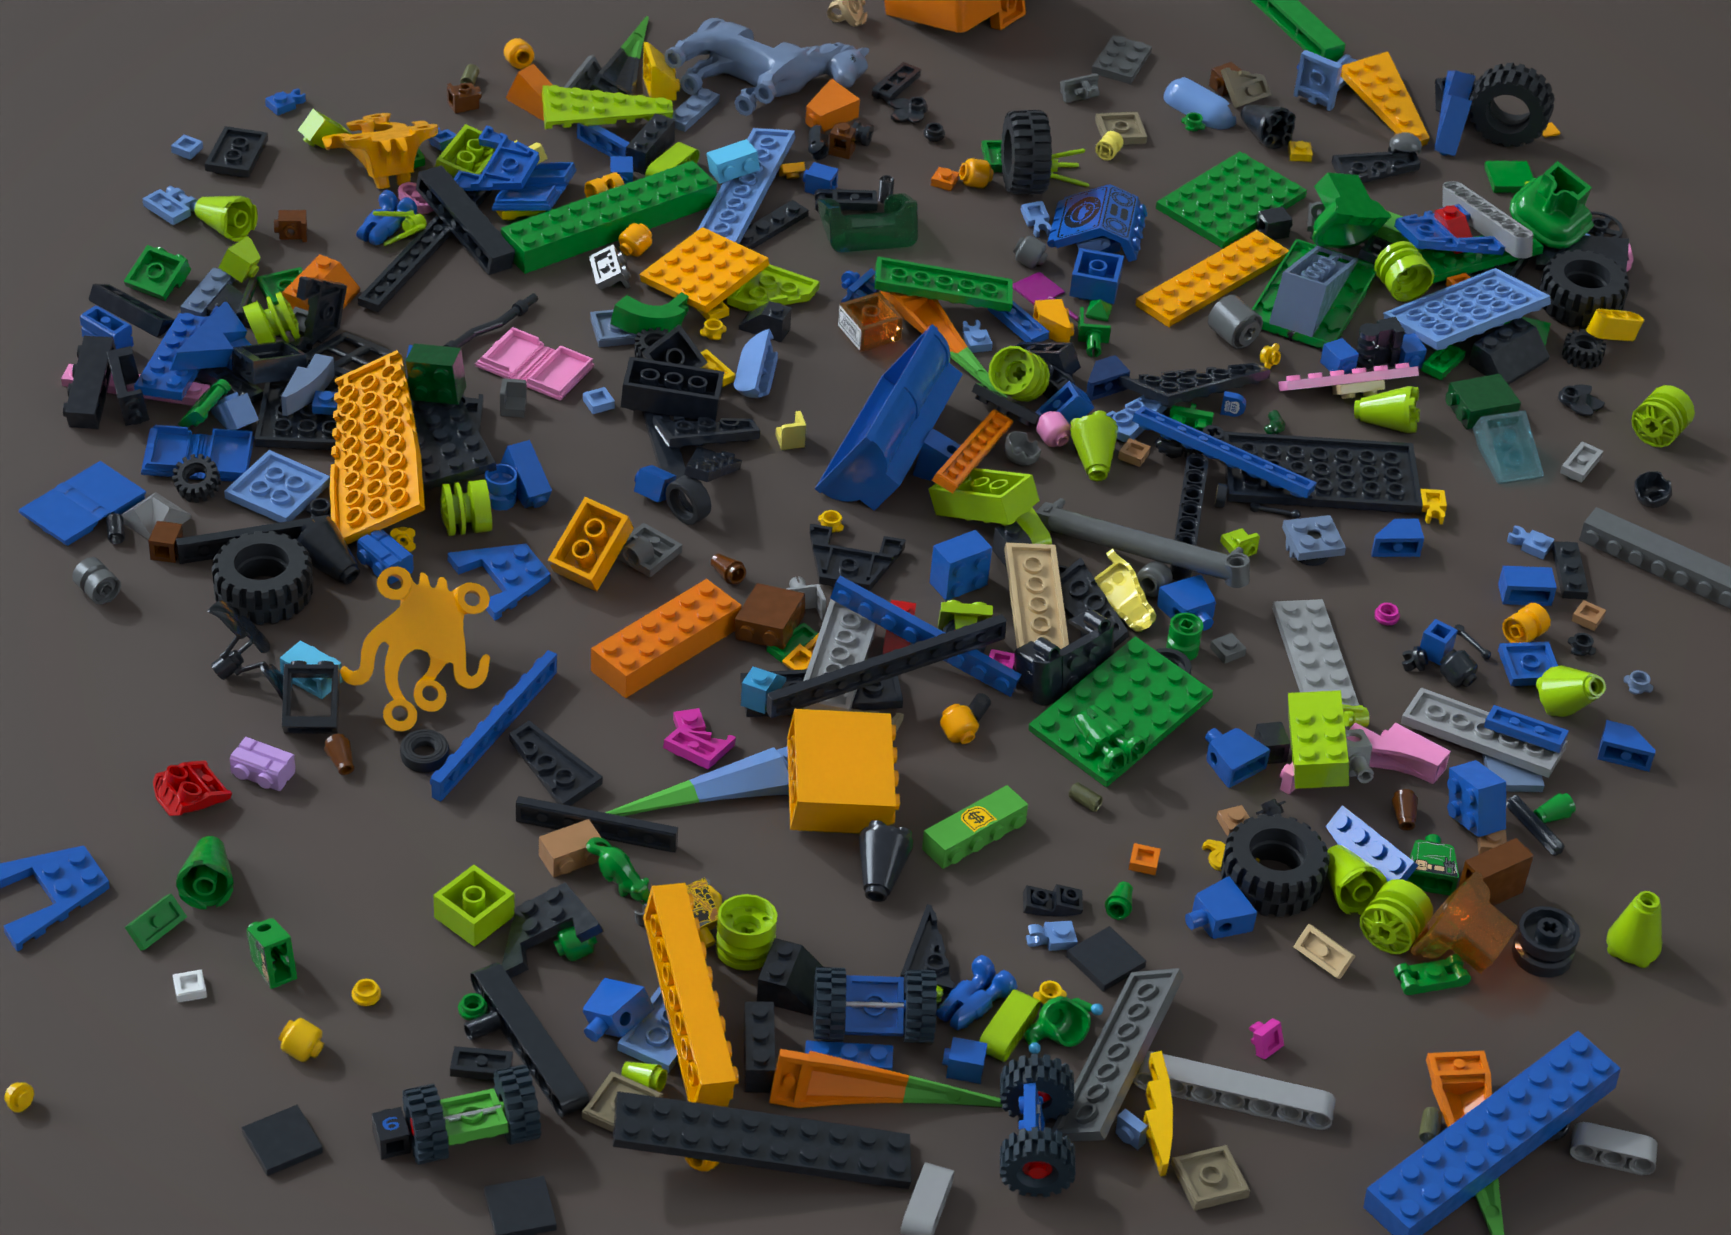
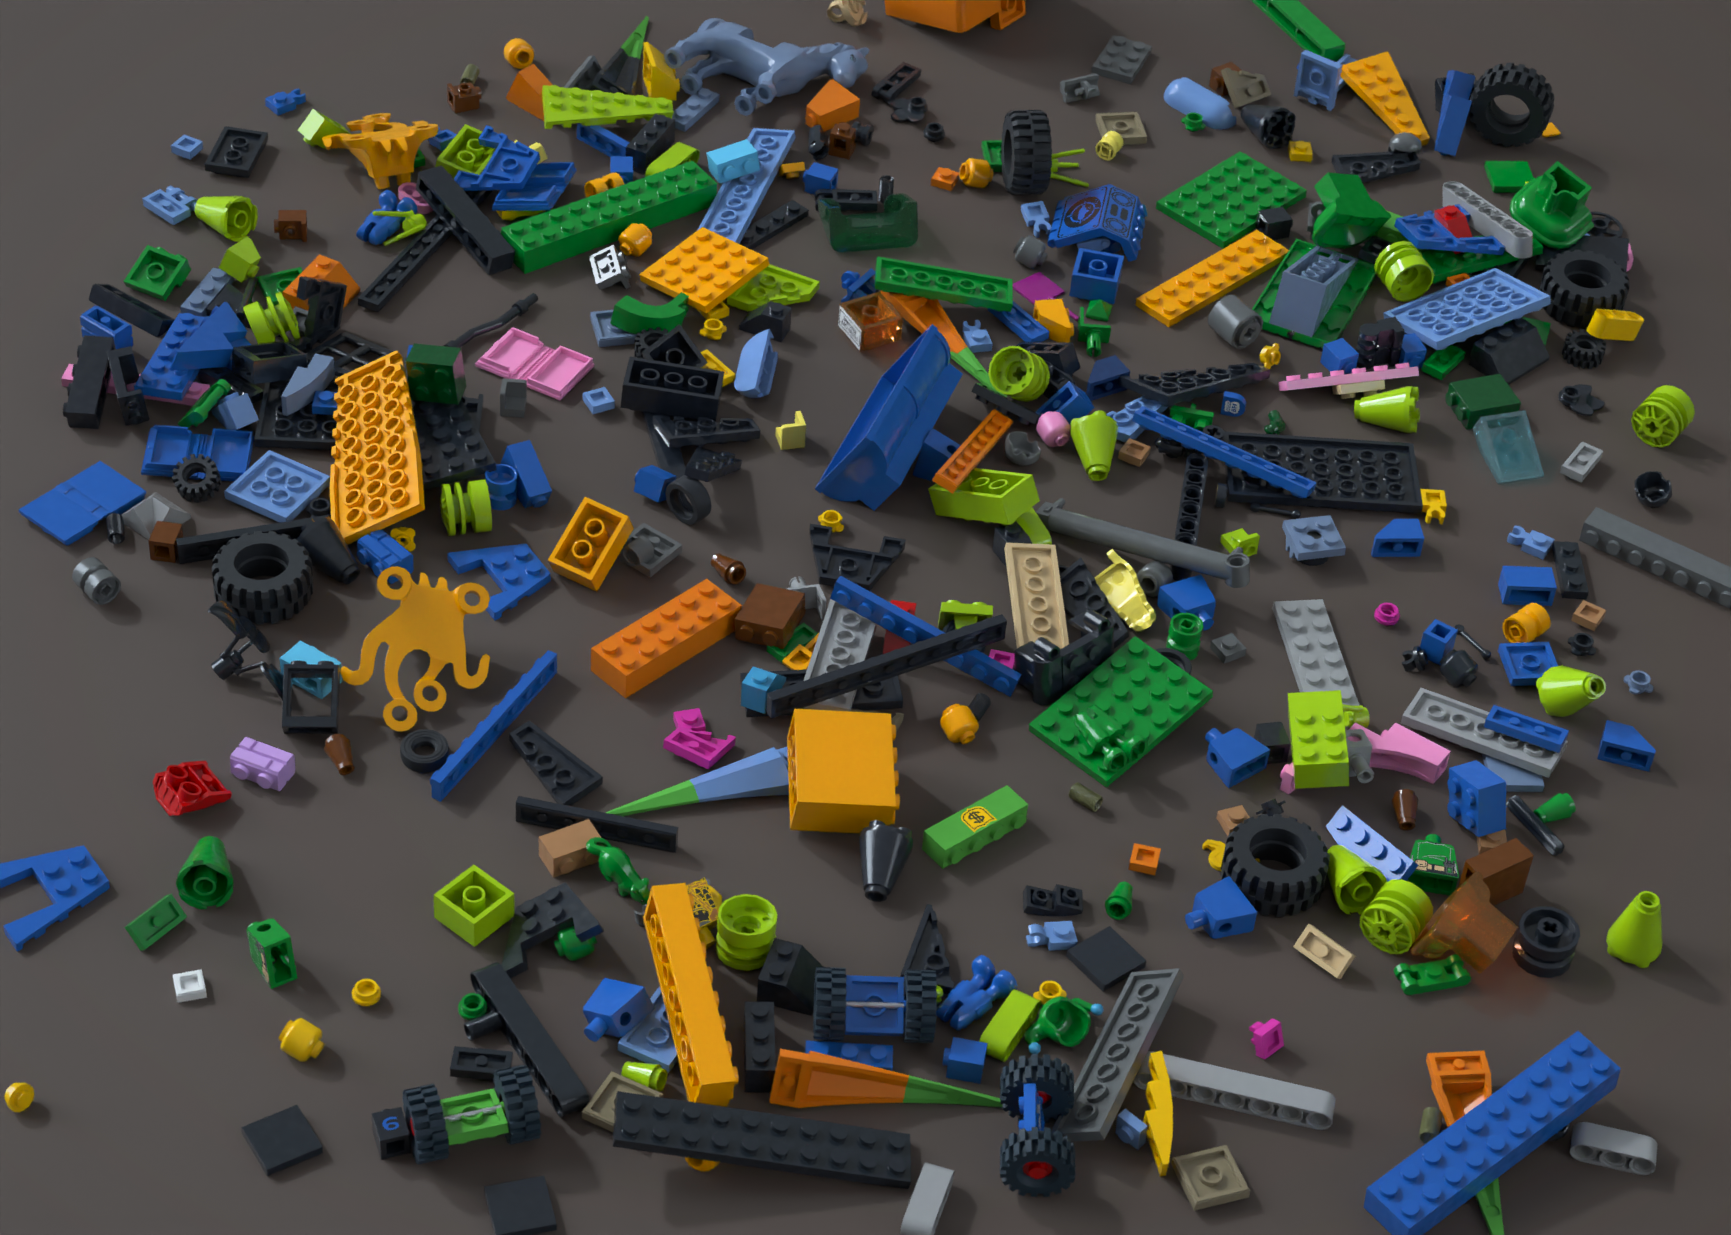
blue brick [929,530,992,601] -> none

